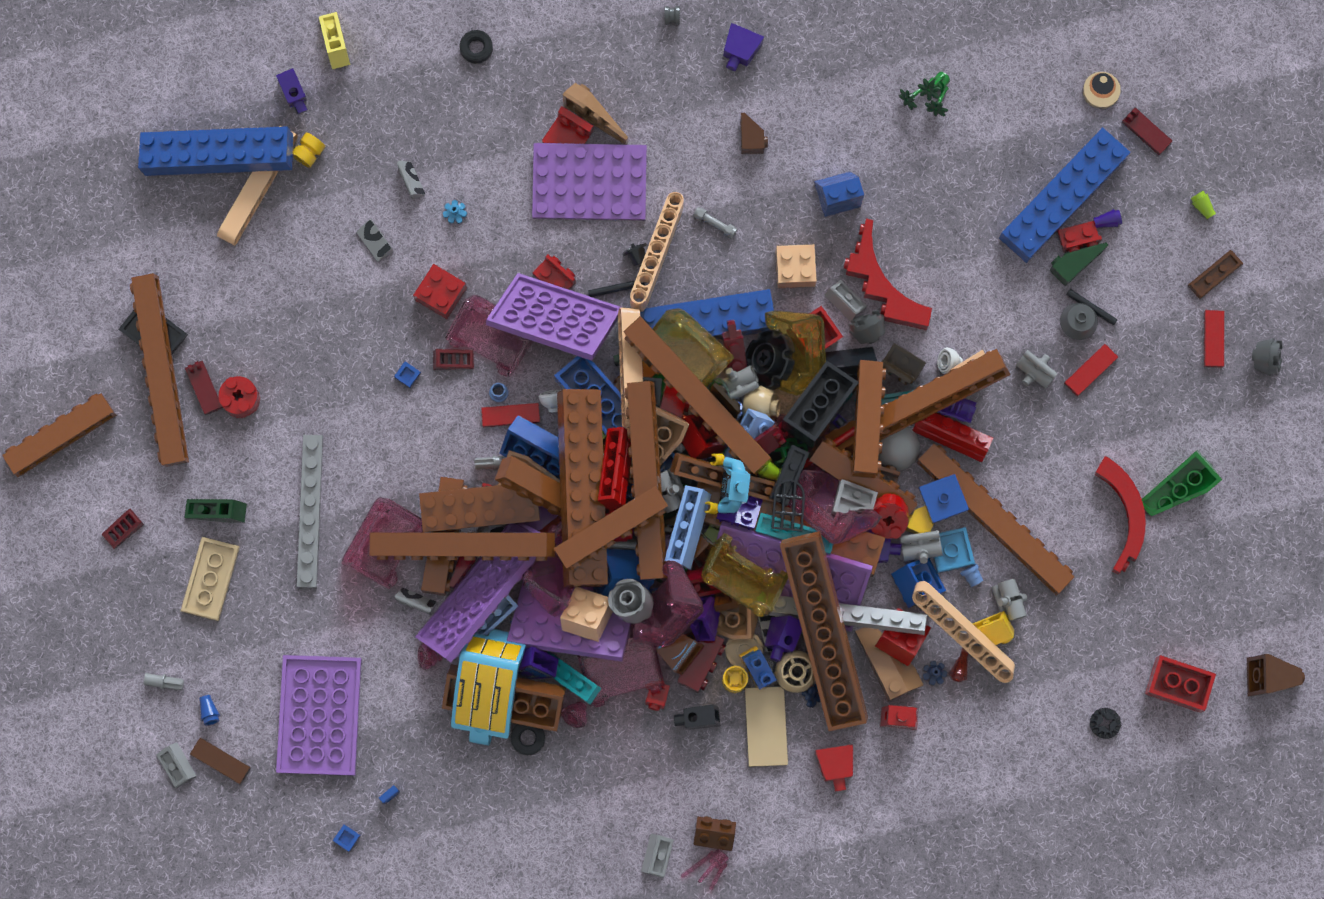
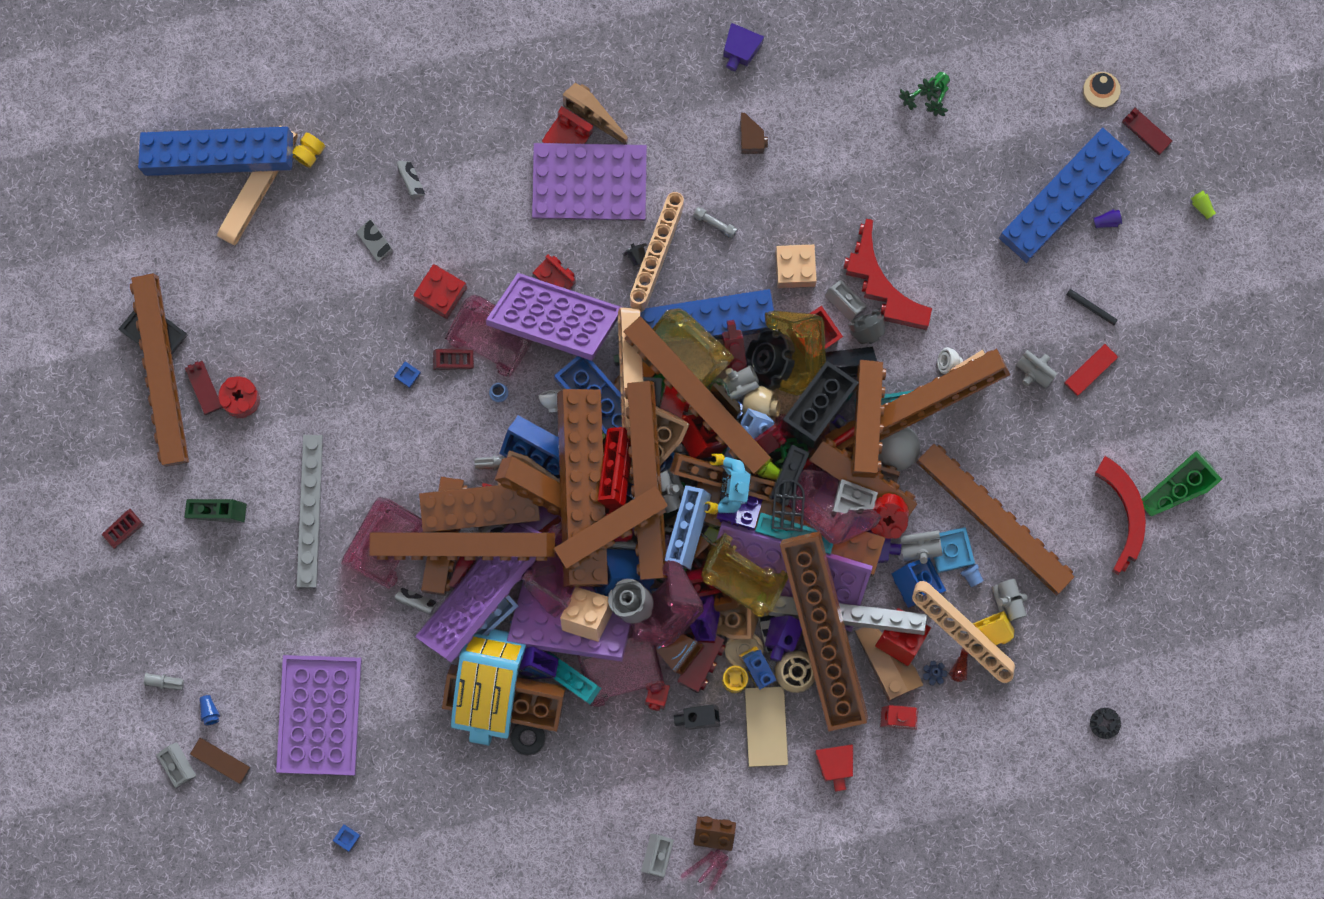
dark orange brick [2,393,117,477] -> none
tan tile [181,537,240,621] -> none
dark purple torso [276,68,307,115] -> none
light yellow slope [319,12,350,69] -> none
blue tile [379,785,400,804] -> none
clear pink brick [418,643,442,670] -> none
dark azure plant [443,200,467,224] -> none
black tyre [459,30,493,64] -> none
red tile [481,403,540,427] -> none
clear pink brick [561,702,588,728] -> none
black bar [588,280,645,297] -> none
dark grey wheel [665,6,680,25] -> none
dark blue plant [802,684,821,708] -> none
blue slope [814,172,864,217] -> none
dark brown bracket [881,343,927,385] -> none
yellow slope [906,506,934,534] -> none
red brick [912,412,993,463] -> none
blue plate [918,474,969,524] -> none
dark purple hinge [938,398,977,423] -> none
dark green slope [1049,242,1108,287] -> none
red bracket [1057,221,1102,253] -> none
dark grey cone [1060,303,1098,340] -> none
red brick [1145,655,1216,713] -> none
reddish brown tile [1187,250,1243,299] -> none
red tile [1204,310,1224,368] -> none
reddish brown slope [1247,654,1305,697] -> none
dark grey cone [1252,338,1283,376] -> none

